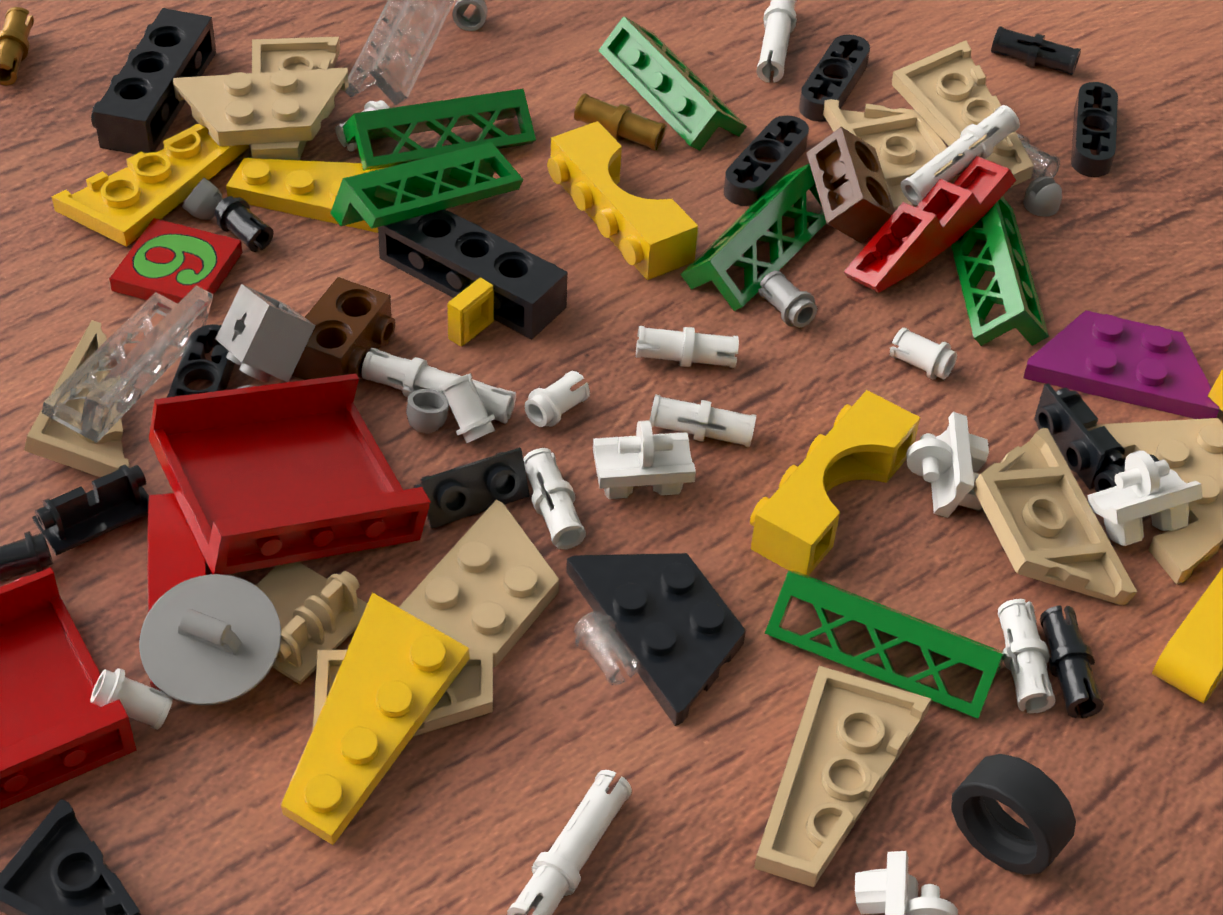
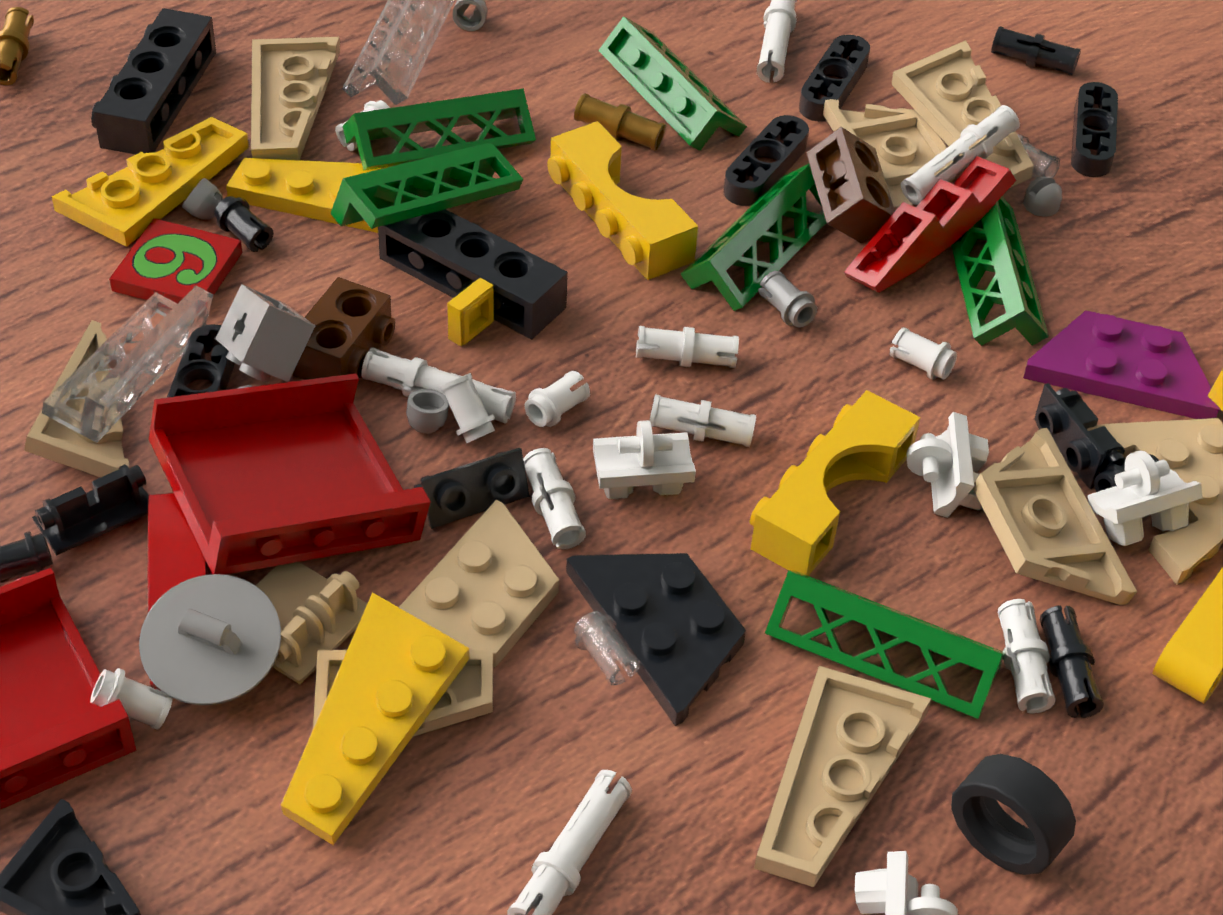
tan wing [173,68,349,146] -> none

